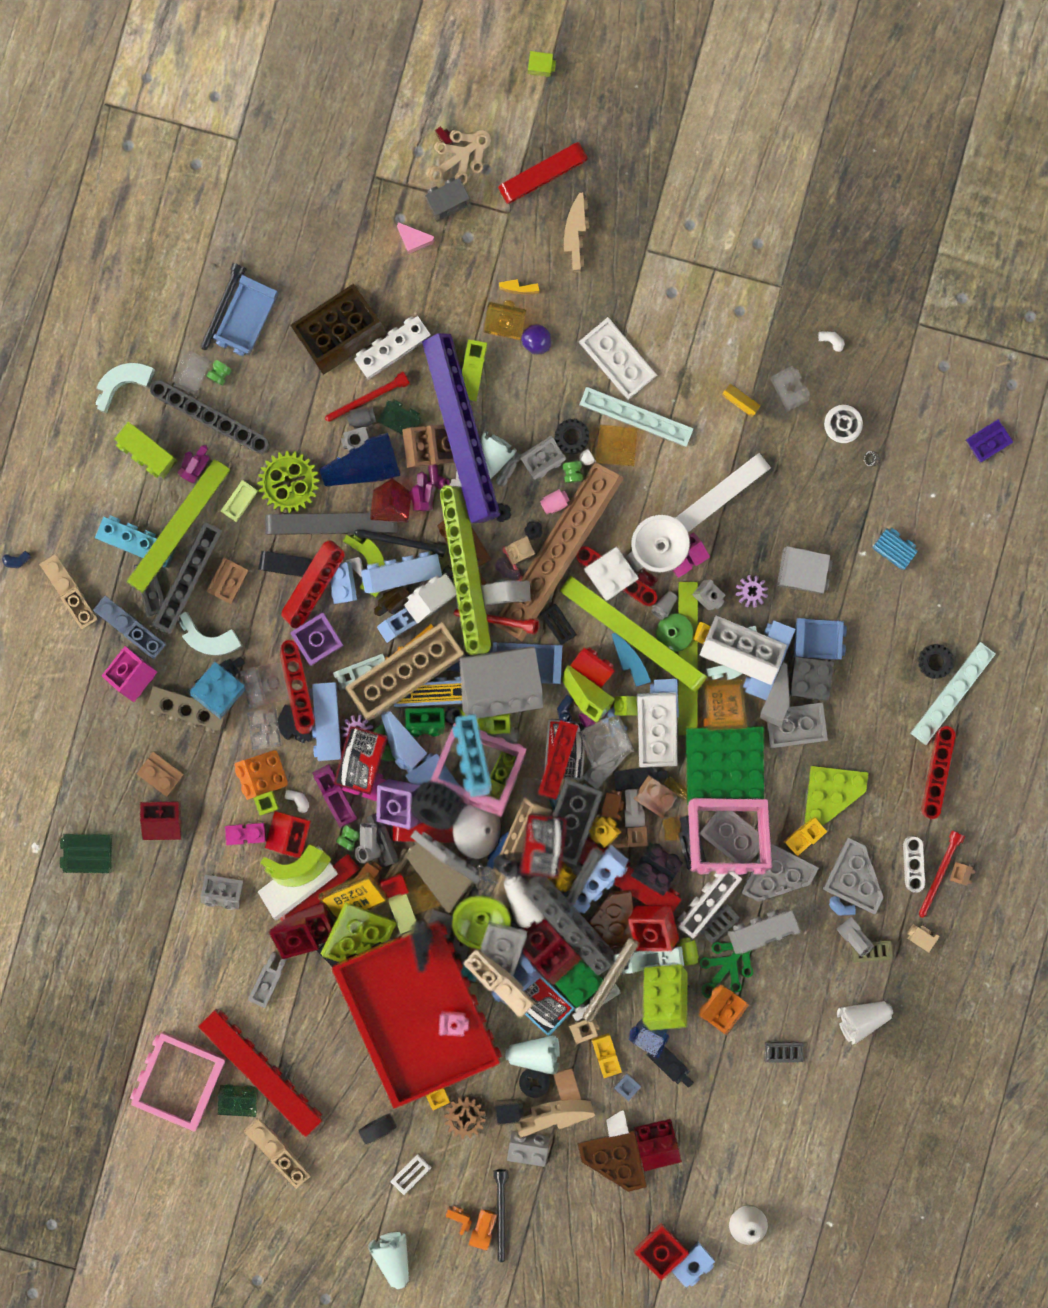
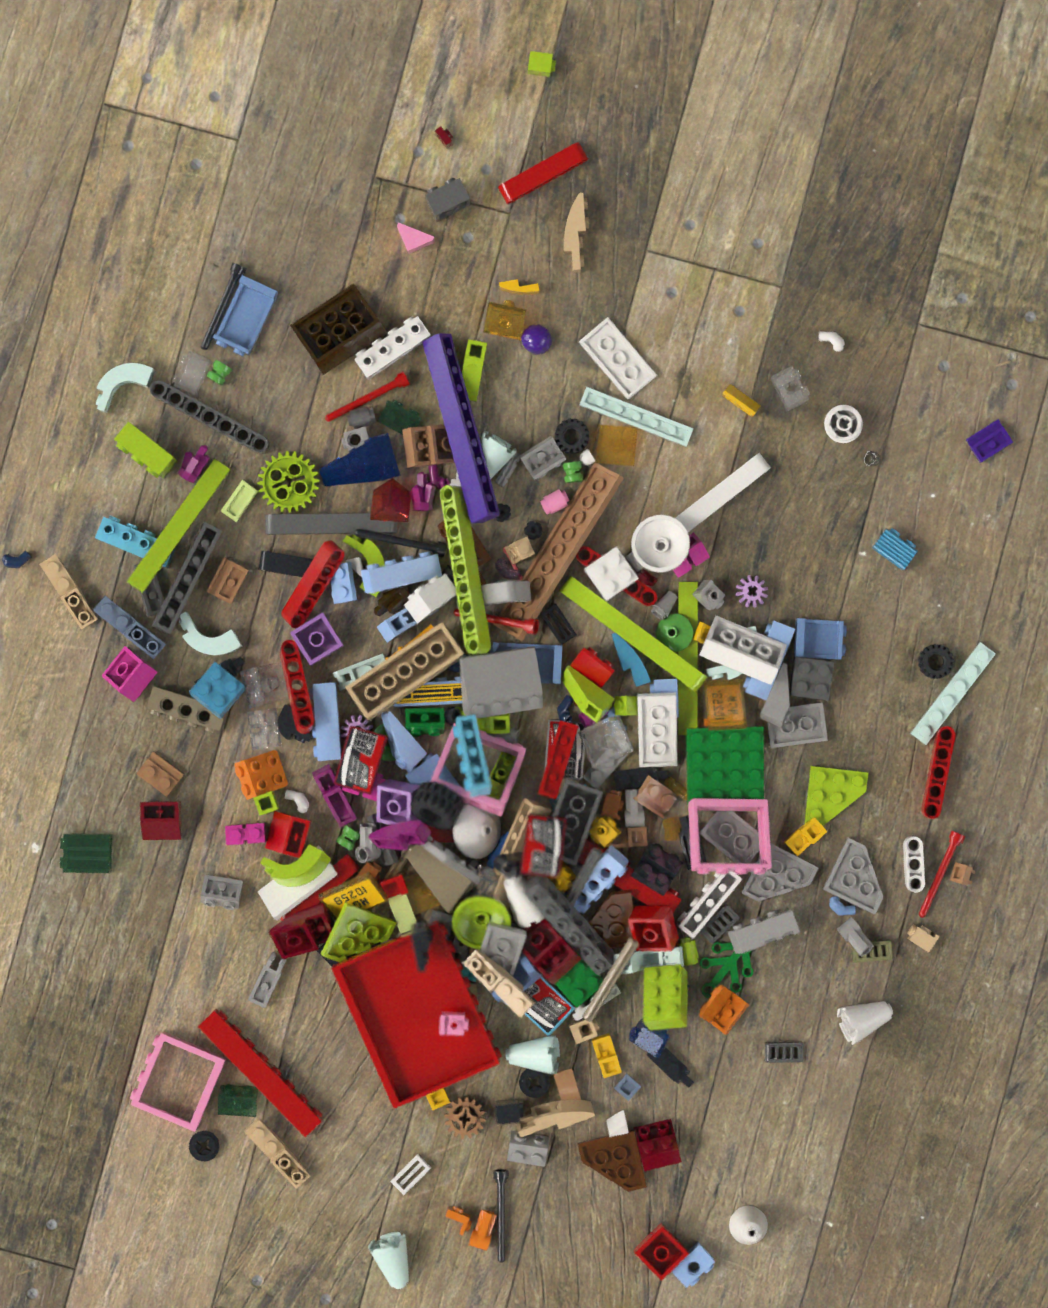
black tyre [358,1114,397,1145] -> none
tan plant [426,130,491,184] -> none
light grey slope [777,546,833,594] -> none
none -> black gear [189,1130,220,1162]
none -> magenta slope [368,821,431,850]

